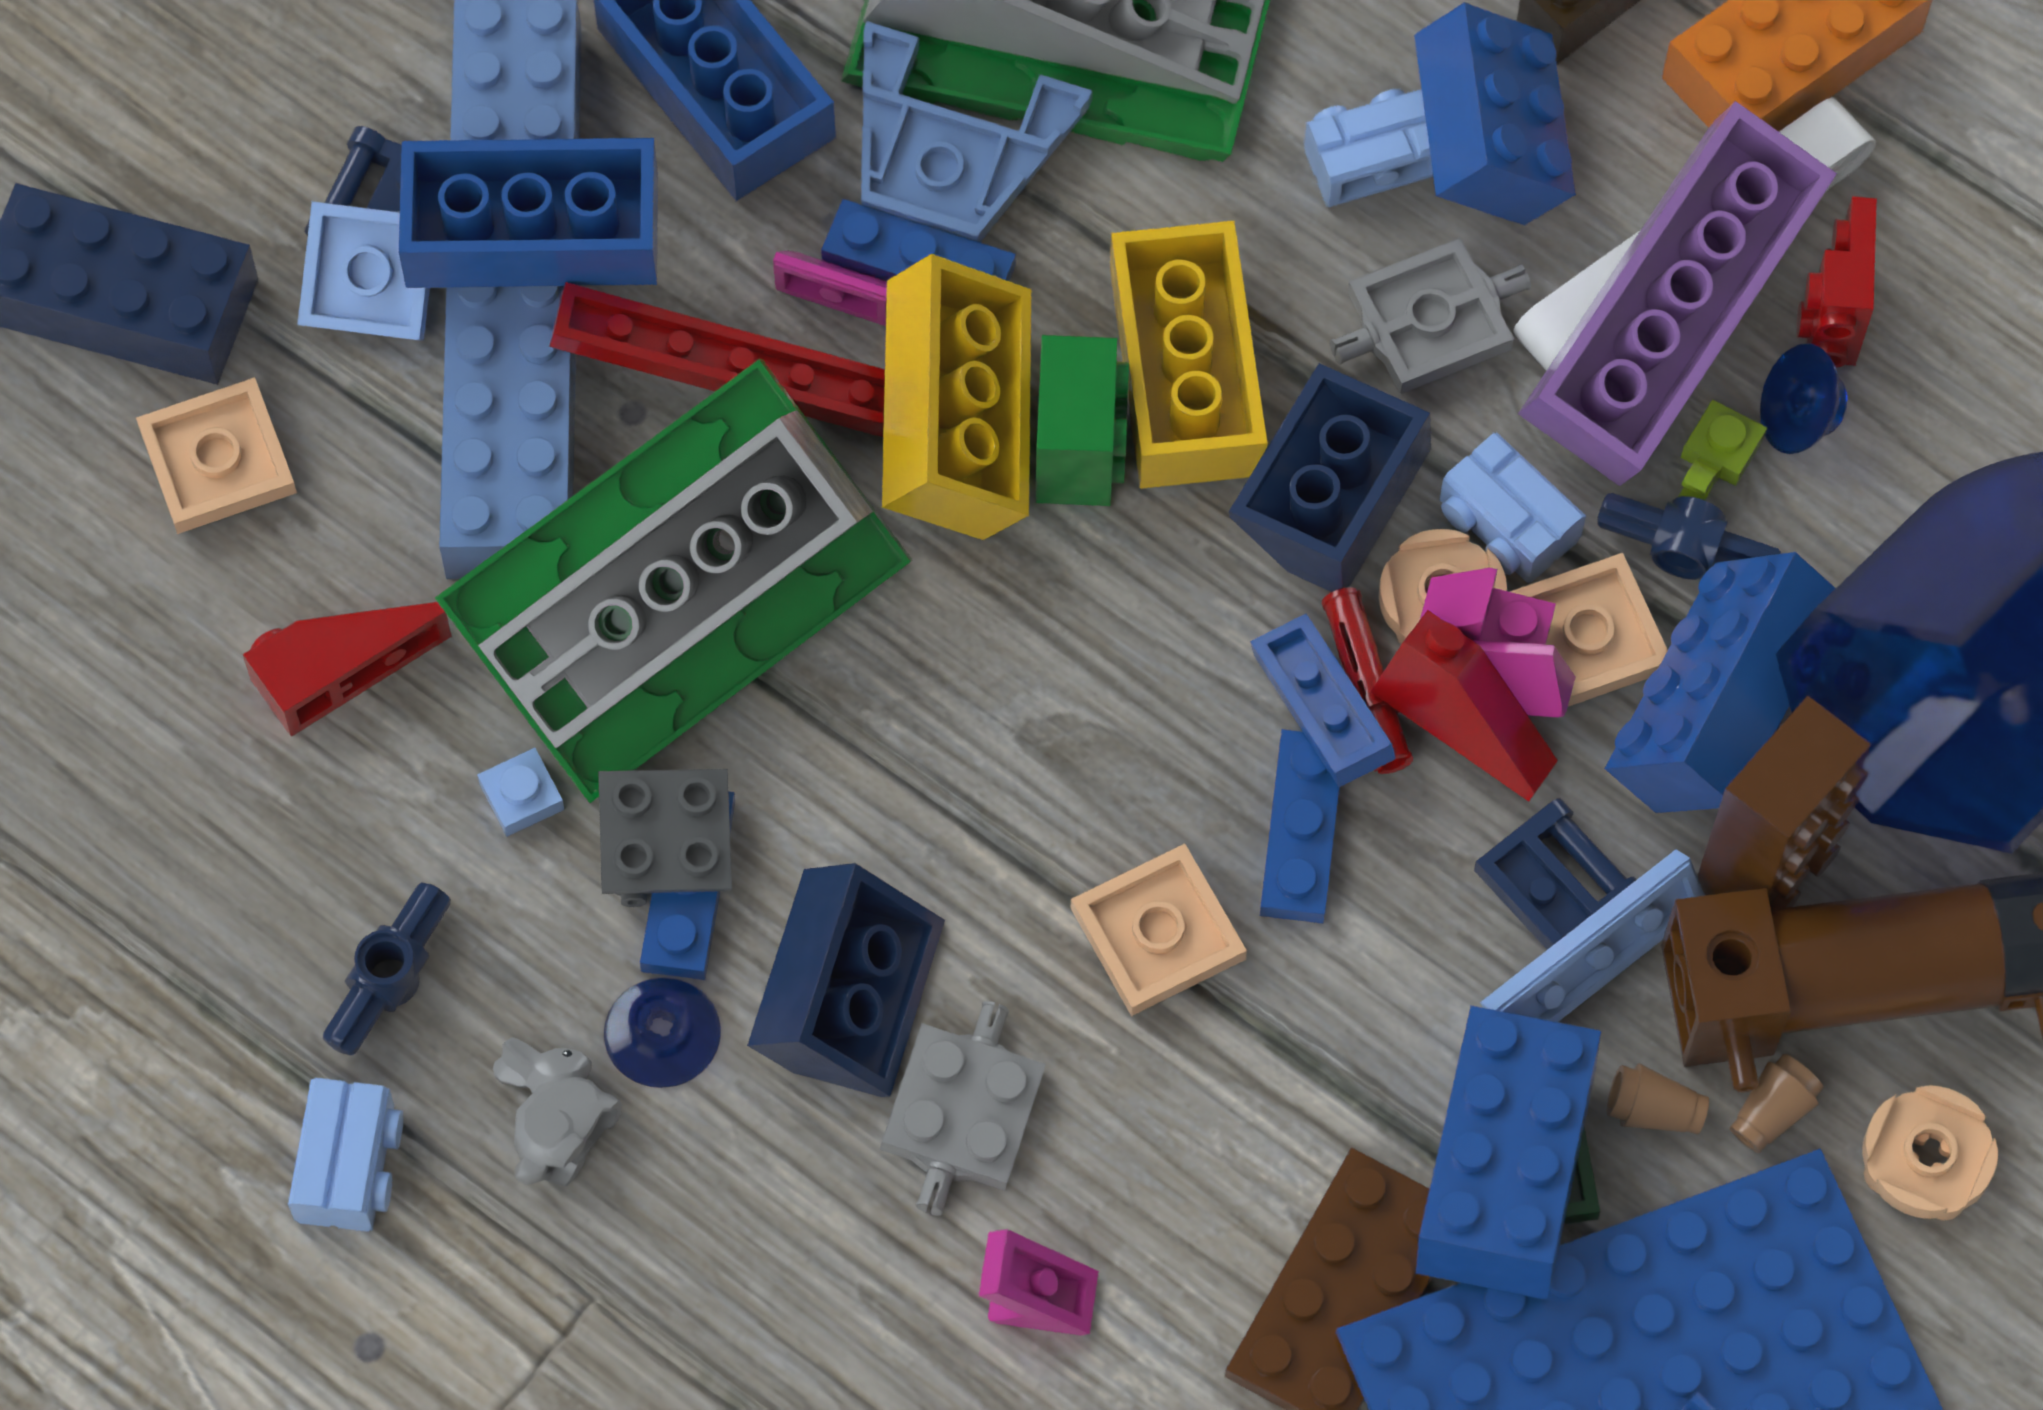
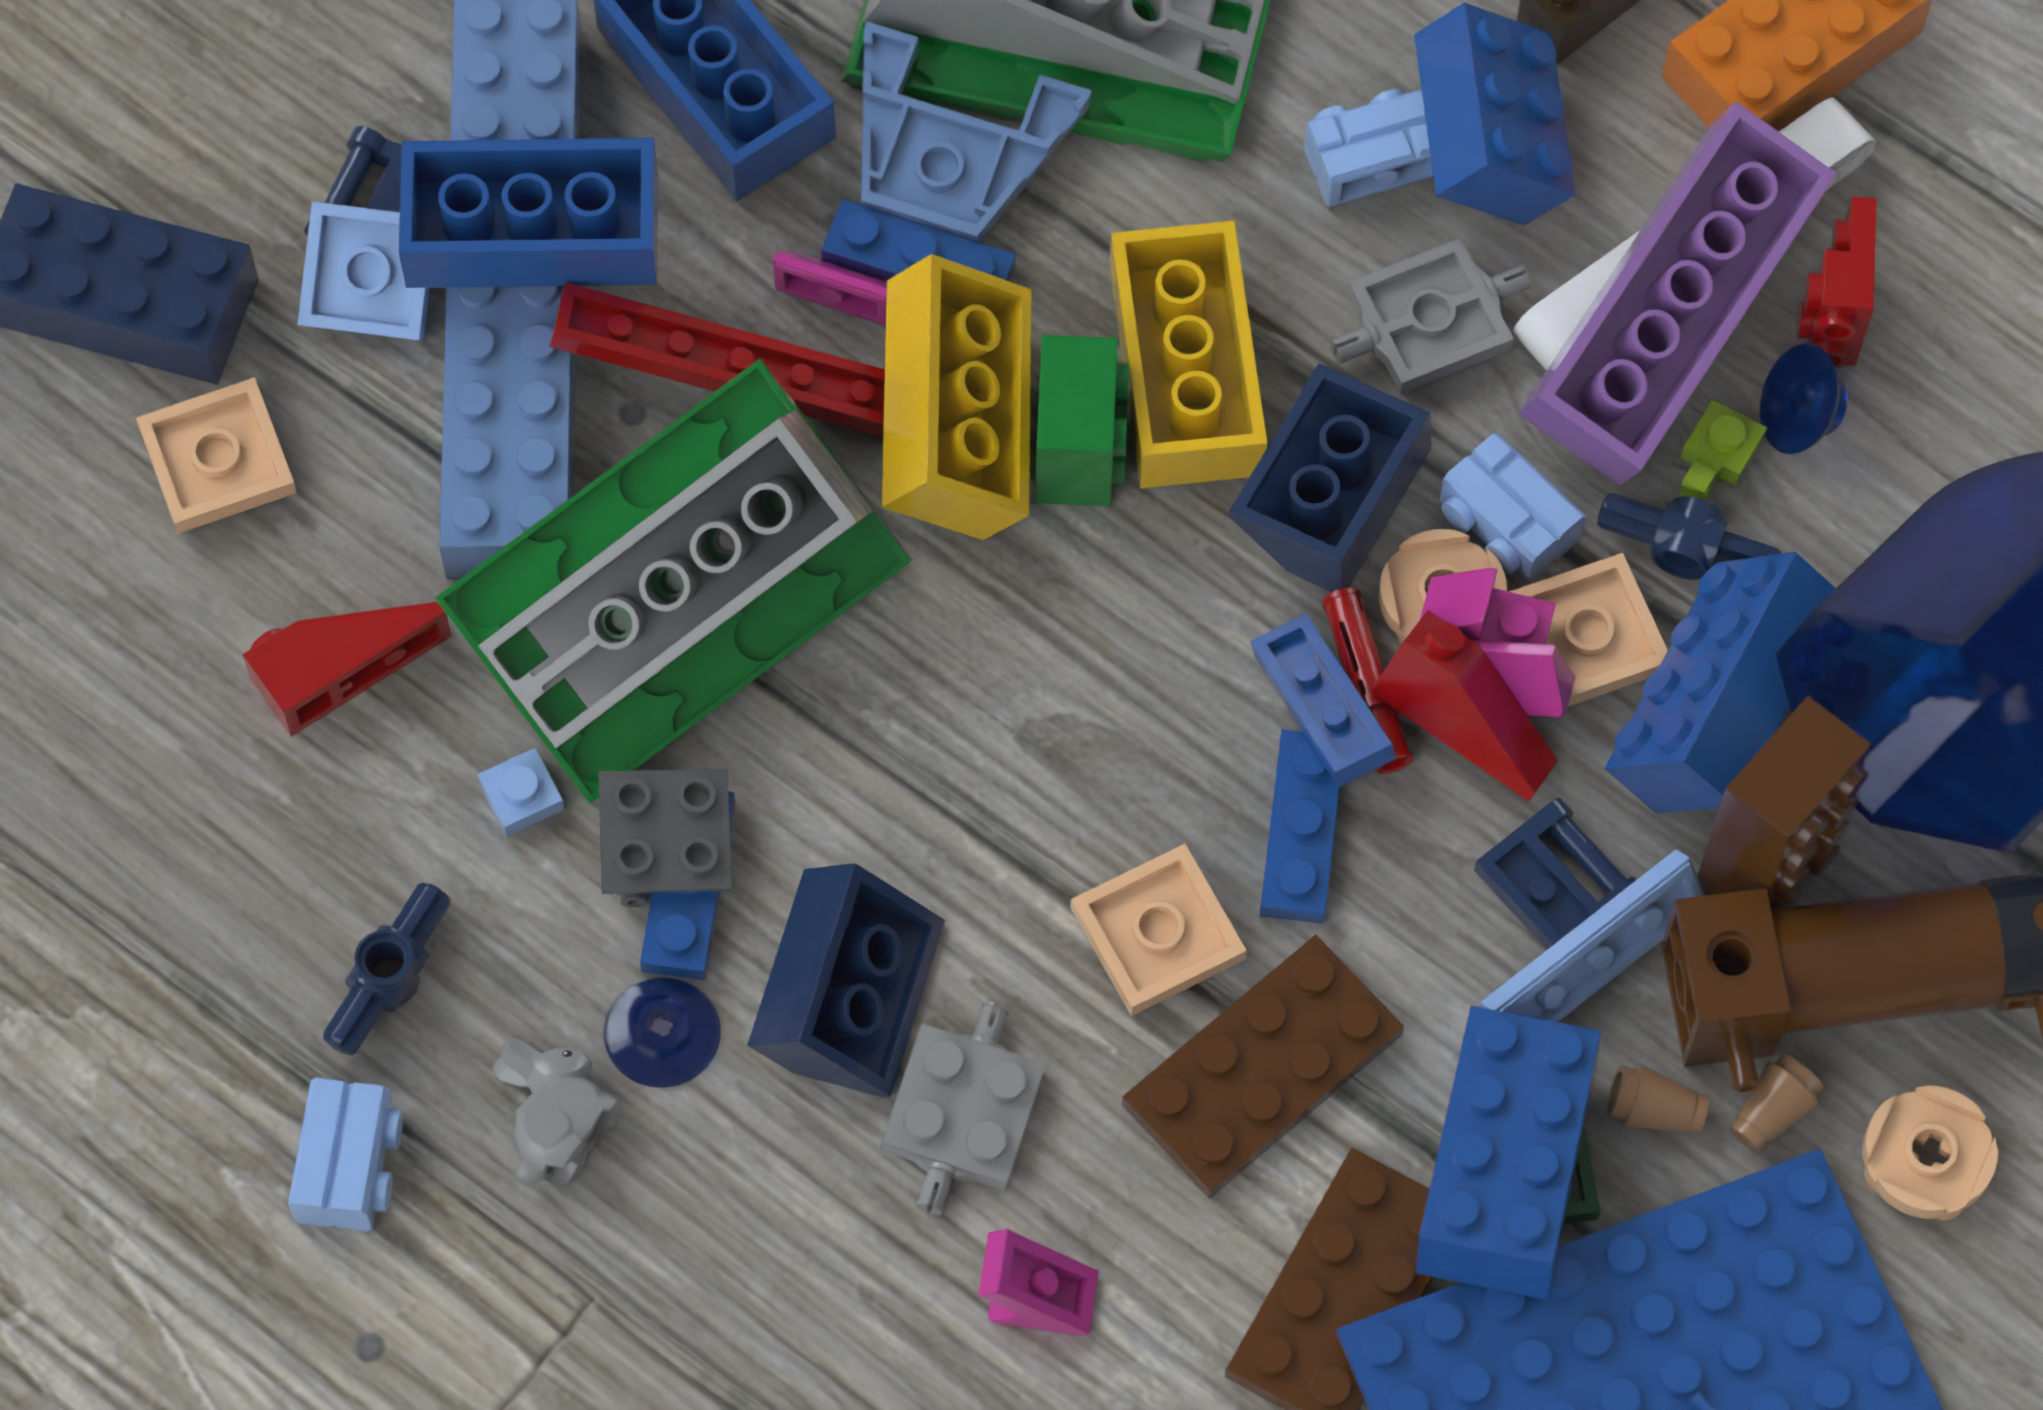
none -> reddish brown plate [1122,934,1404,1199]

